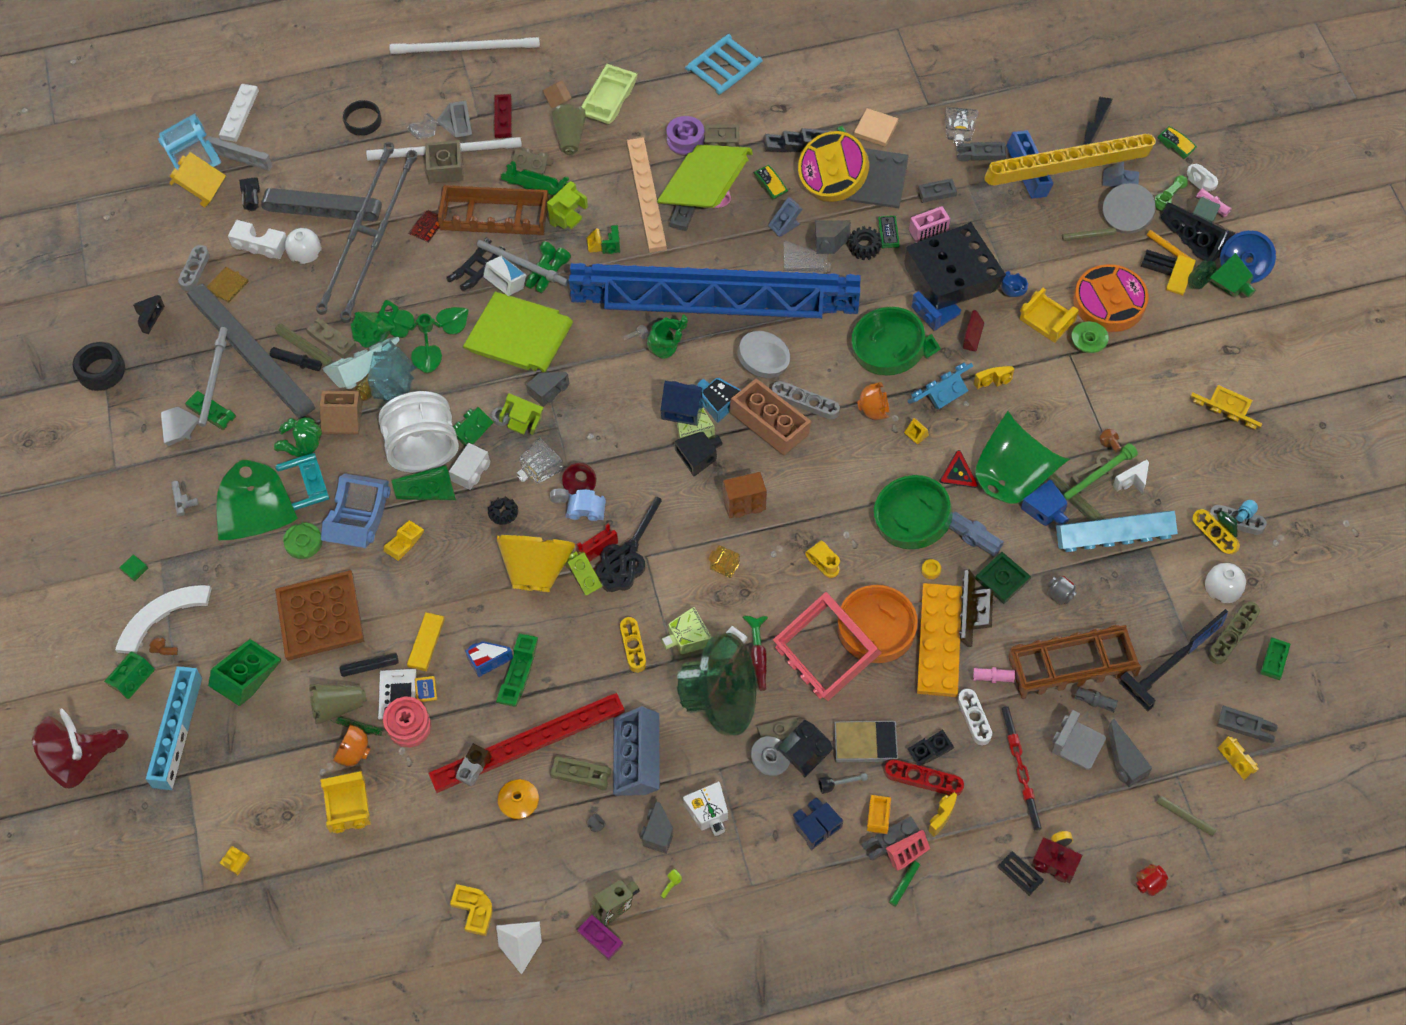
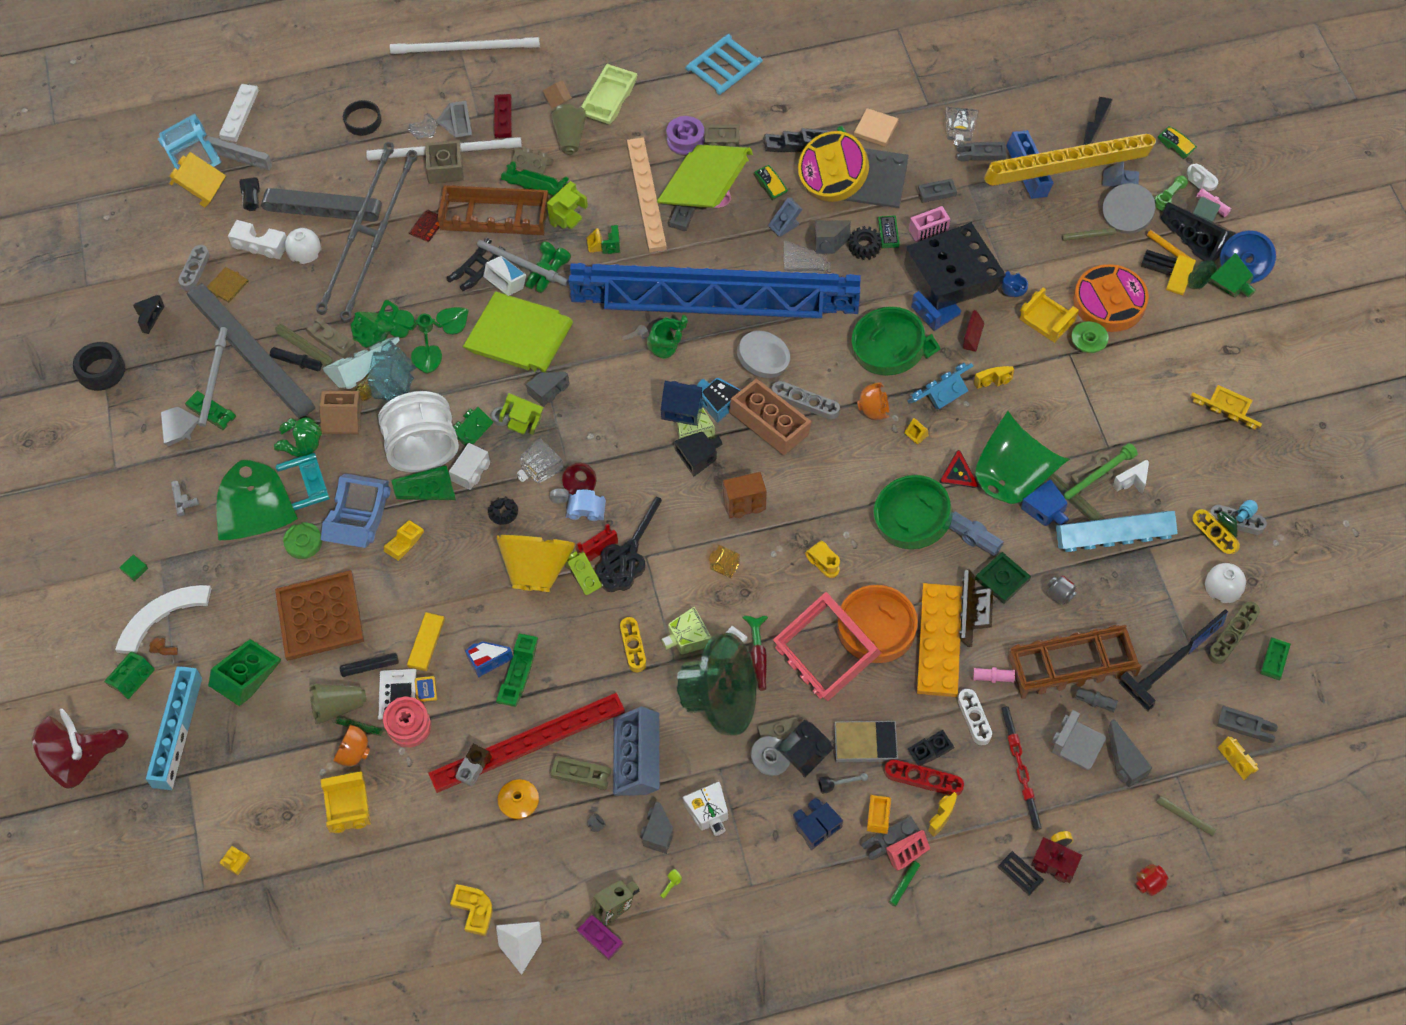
yellow tile [921,559,941,579] -> none
dark orange plate [1100,429,1122,453] -> none

